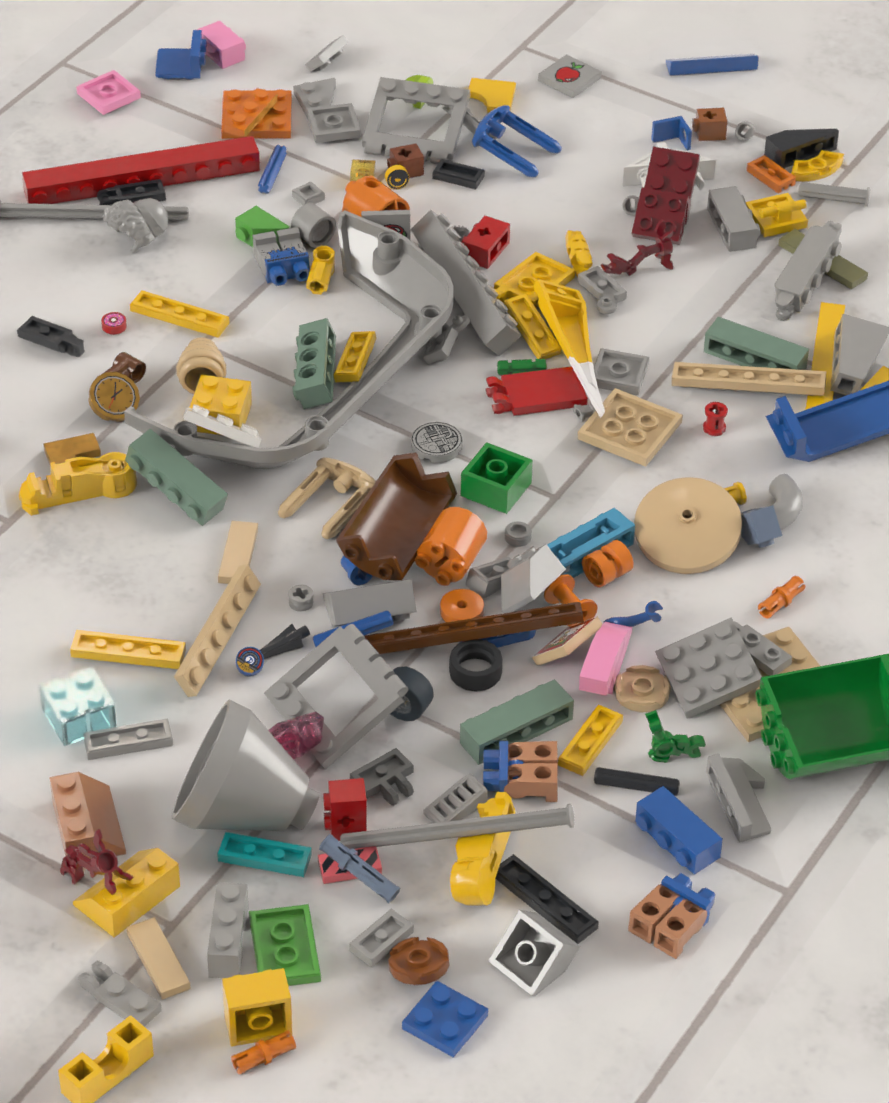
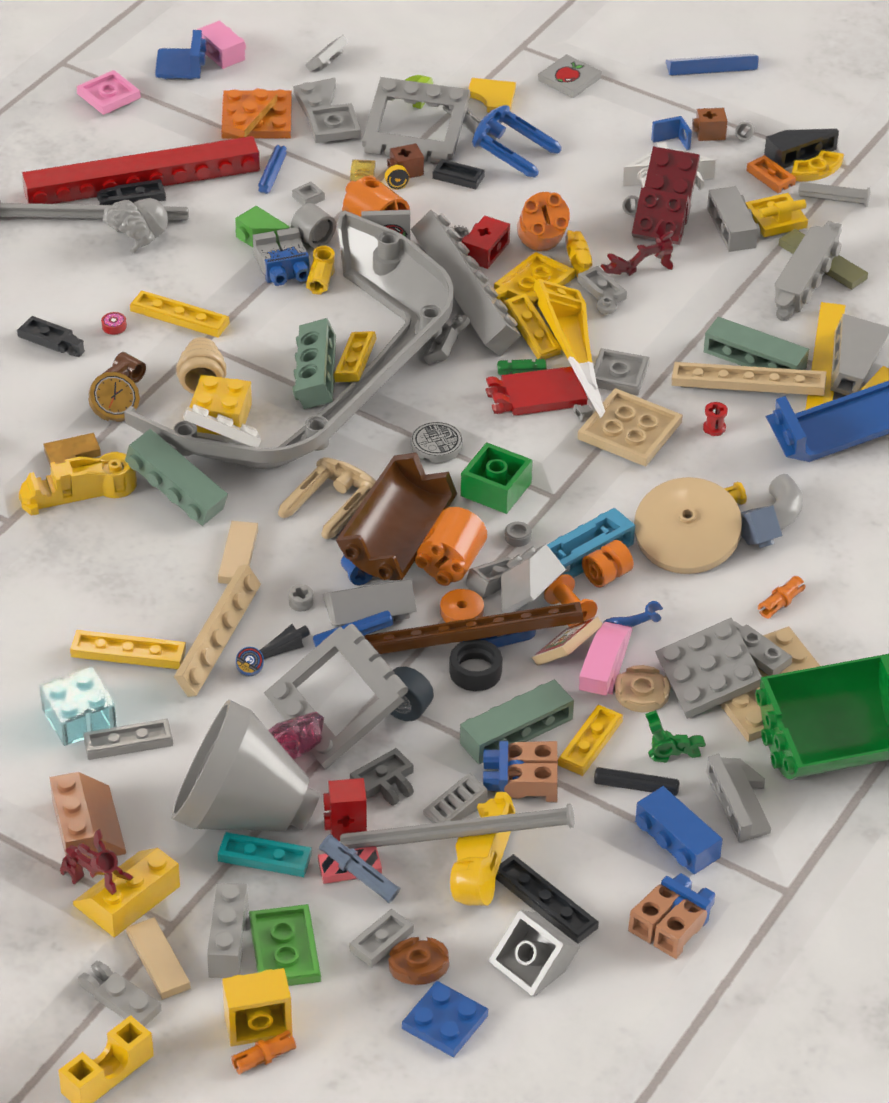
none -> orange cylinder [517,192,570,251]

